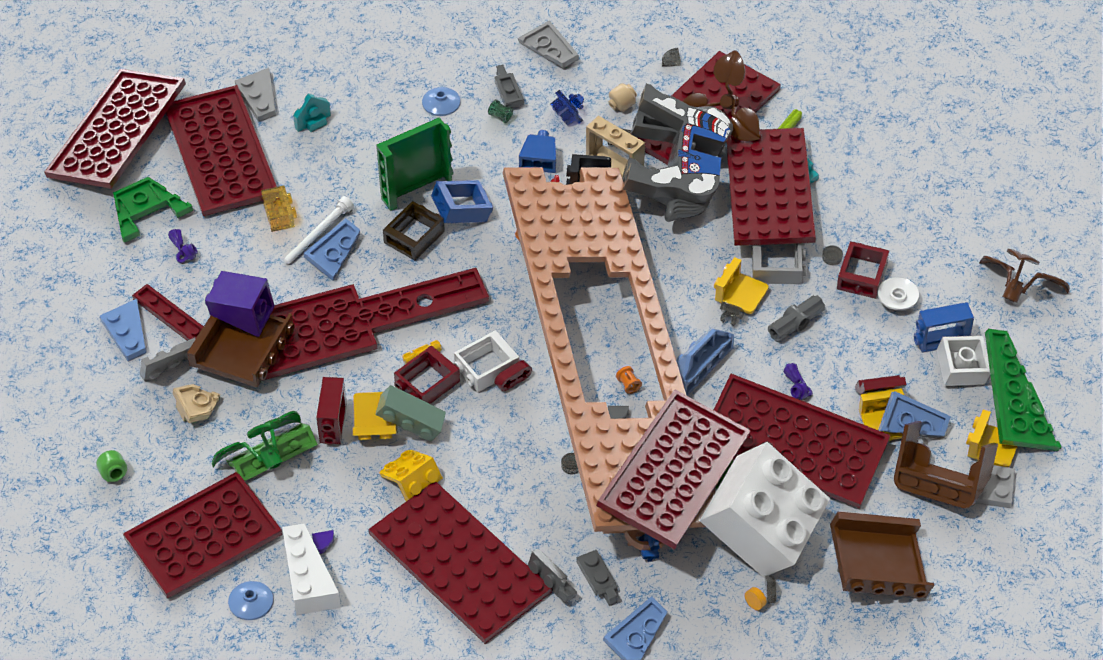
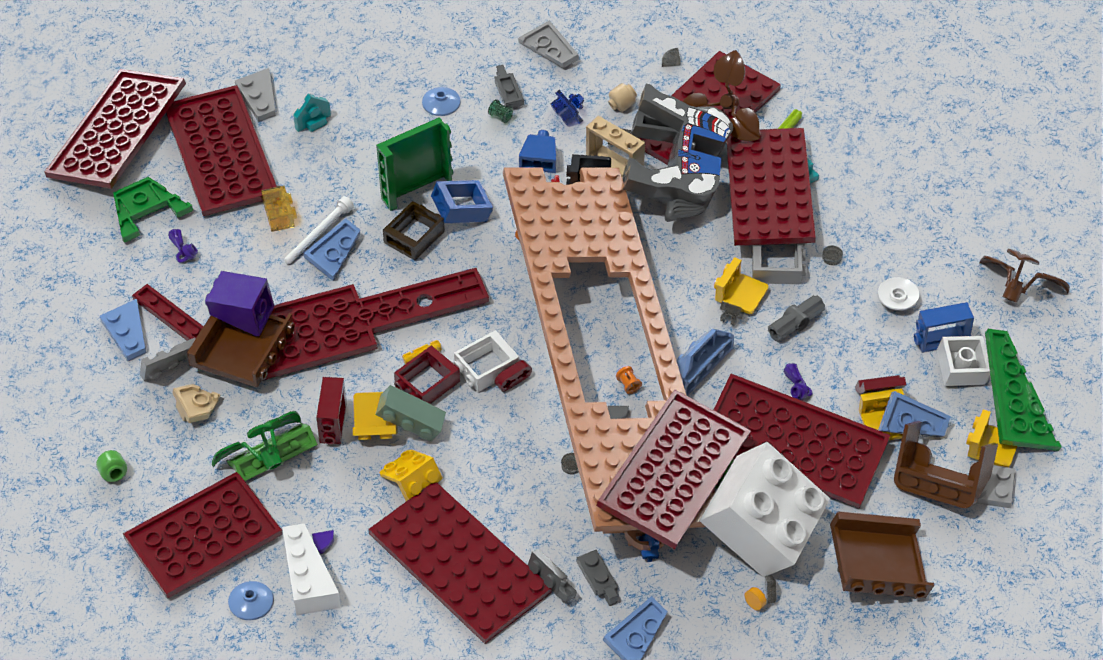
dark red window [837,241,890,299] -> none

